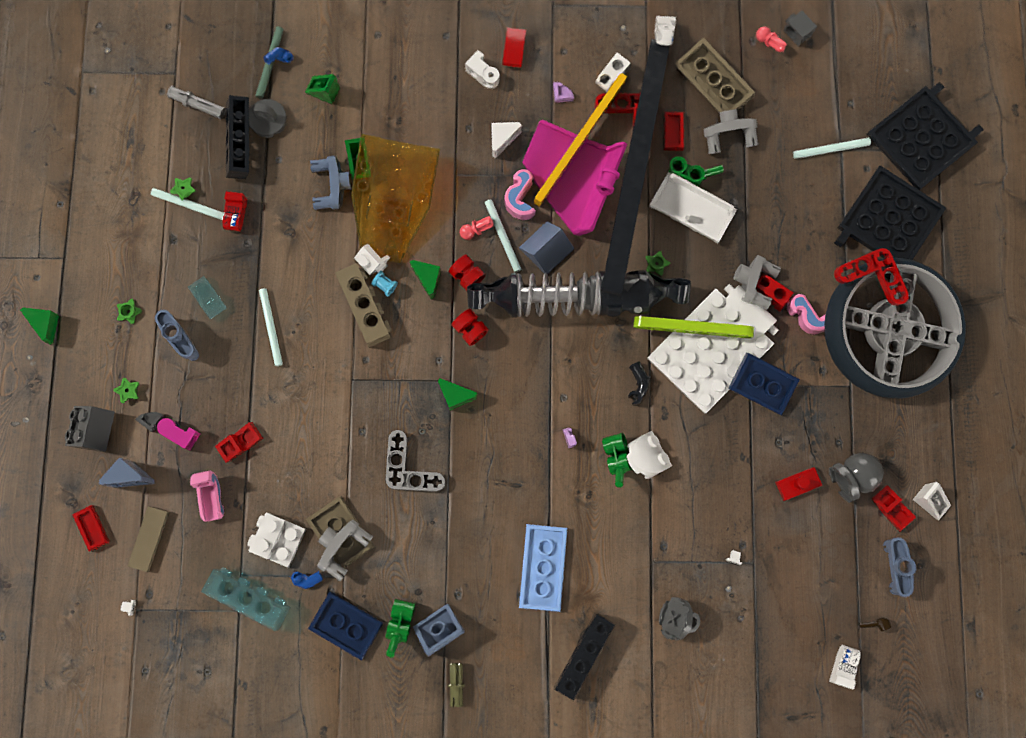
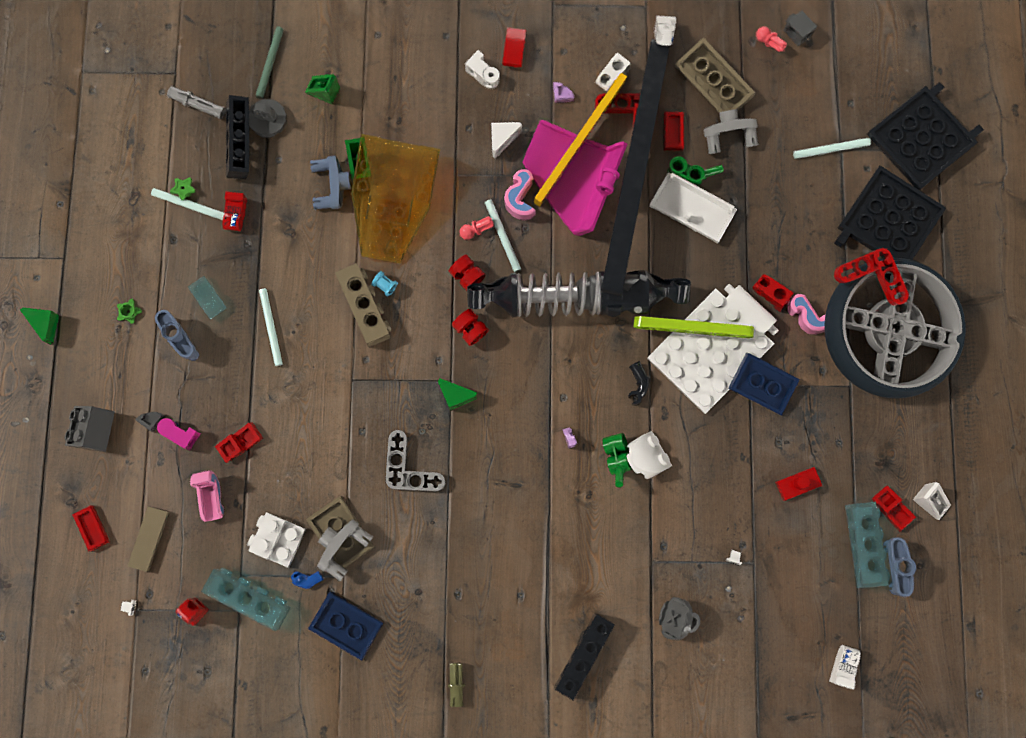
sand blue slope [99,457,155,488] -> none
bright green plate [113,378,139,404] -> none
blue arm [263,47,293,65] -> none
white bracket [354,244,390,275] -> none
green beam [385,599,416,658] -> none
green slope [410,260,441,300] -> none
sand blue slope [413,604,465,656] -> none
sand blue slope [519,221,574,274] -> none
light blue tile [519,524,567,612] -> none
bright green plate [645,251,670,276] -> none
light grey connector [733,255,781,310] -> none
dark grey tile [829,452,884,503] -> none
dark brown hand [859,617,891,632] -> none
none -> red leg [175,597,209,626]
none -> clear light blue brick [845,502,890,588]

